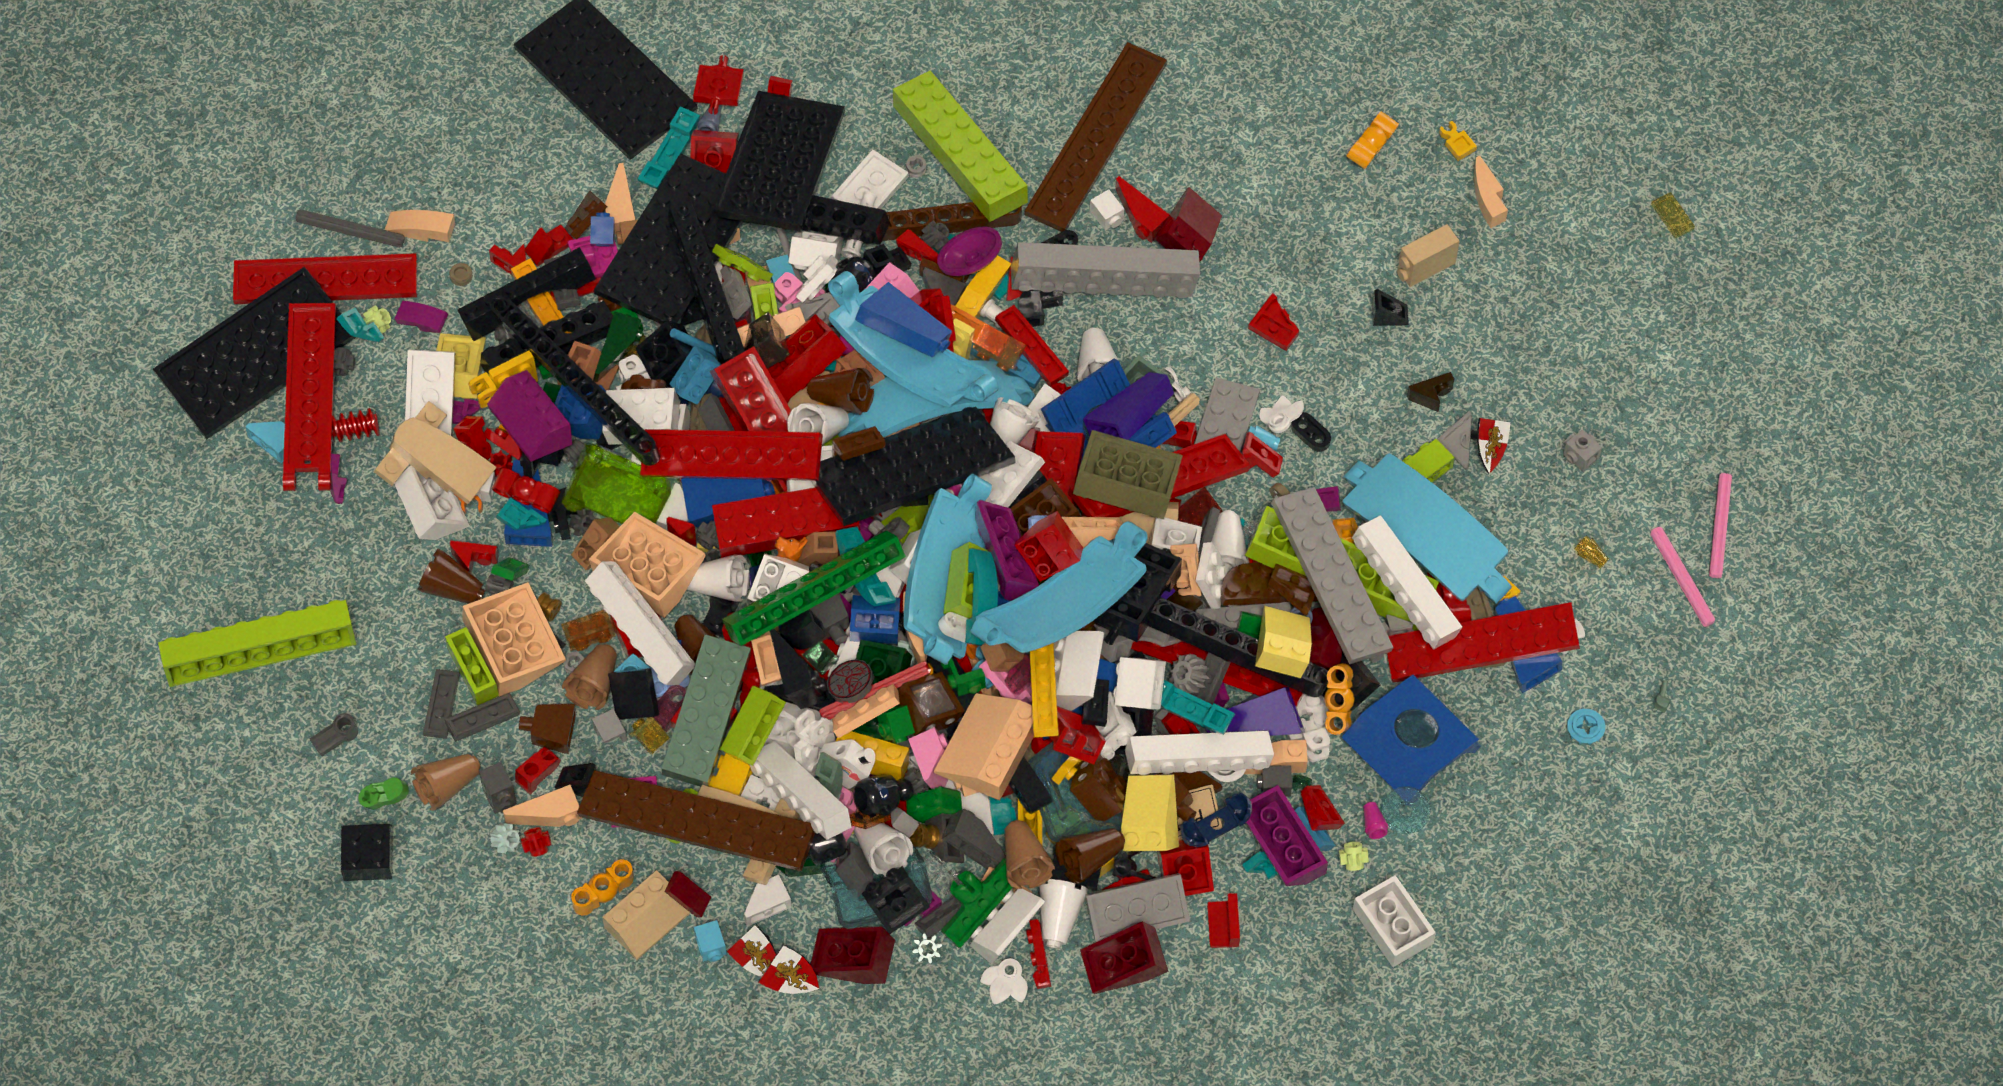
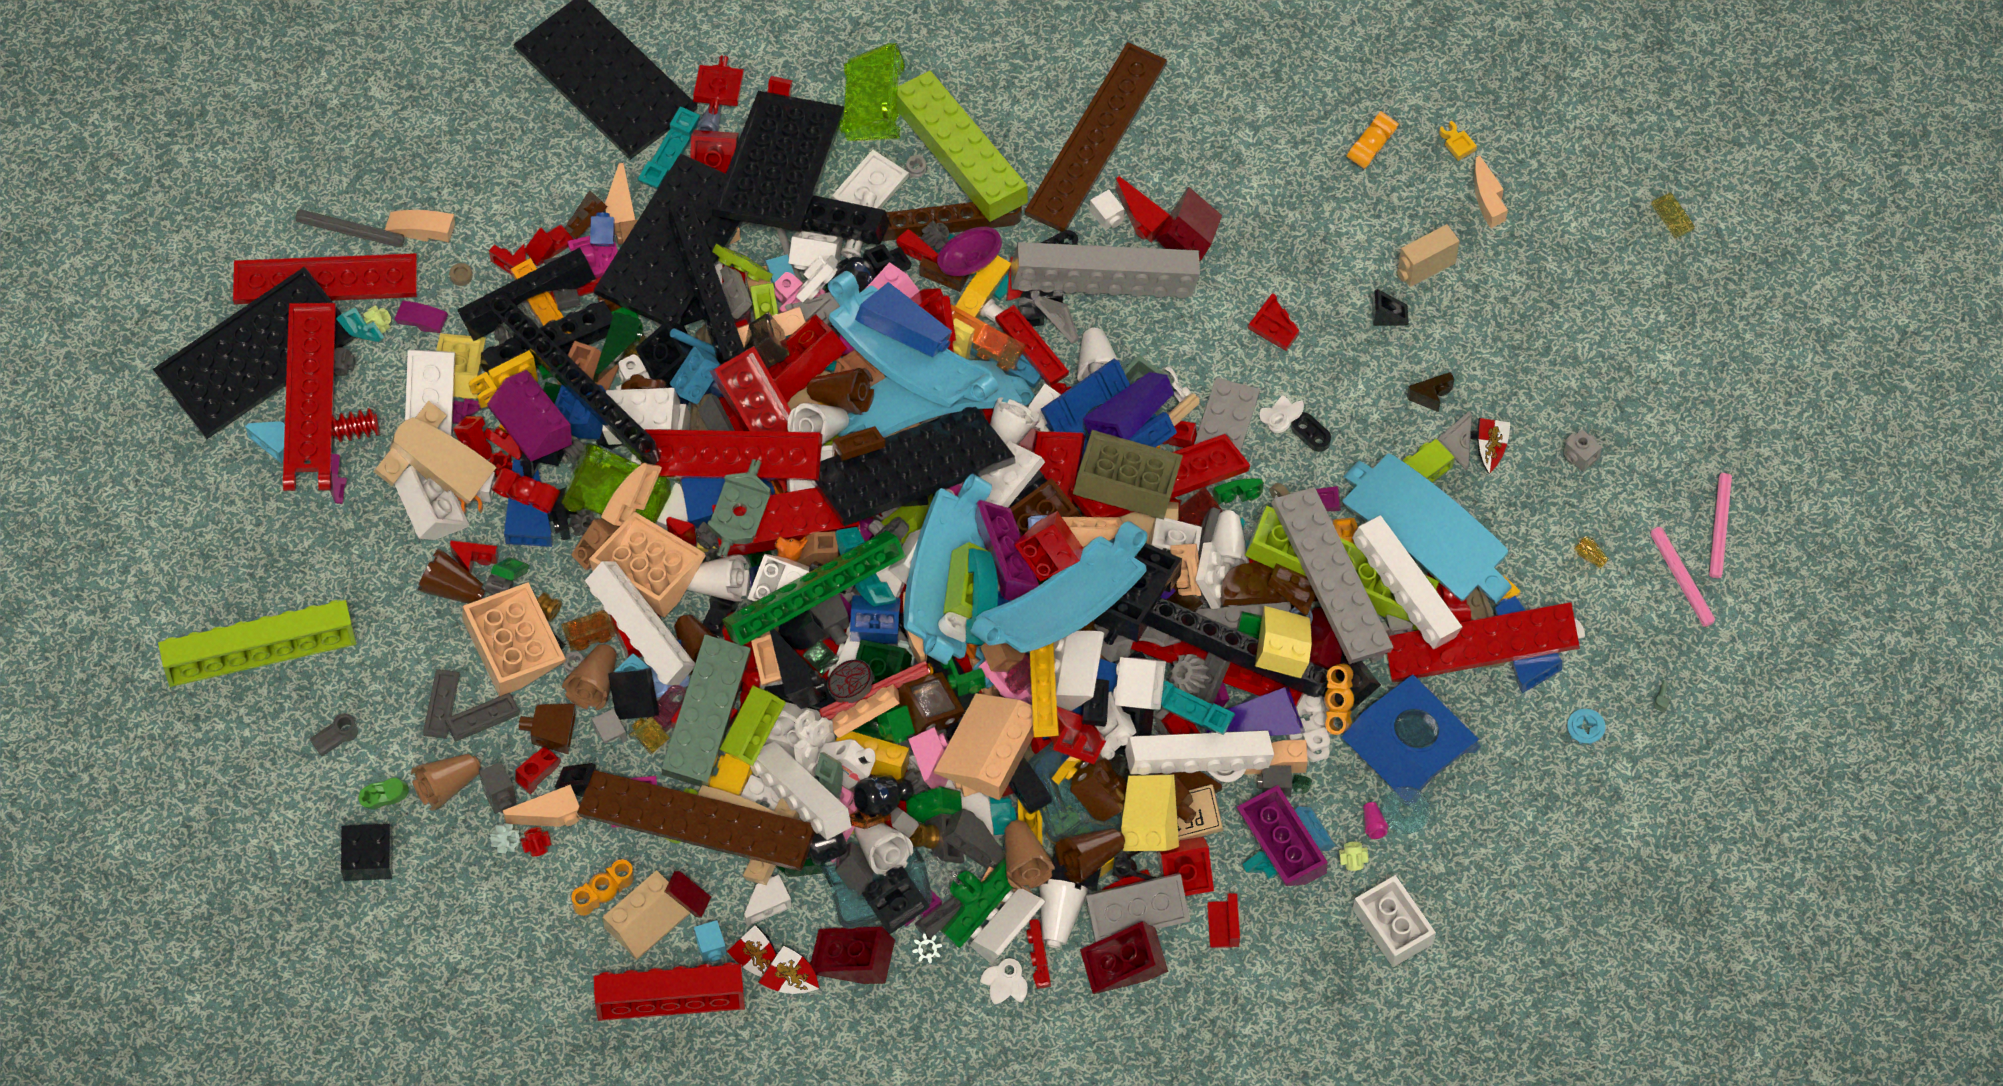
lime brick [445,627,499,706] -> none
teal slope [496,498,547,530] -> none
flat silver slope [923,267,966,306] -> none
dark blue piece [1180,792,1252,847] -> none
red slope [1243,432,1283,478] -> none
medium azure cone [1247,425,1280,451] -> none
red wing [1301,785,1345,831] -> none
none -> red brick [593,962,745,1021]
none -> light nougat slope [601,463,662,526]
none -> sand green plate [708,459,771,558]
none -> clear neon green windscreen [840,43,905,141]
none -> light grey tile [1034,296,1079,343]
none -> green slope [1213,478,1264,505]

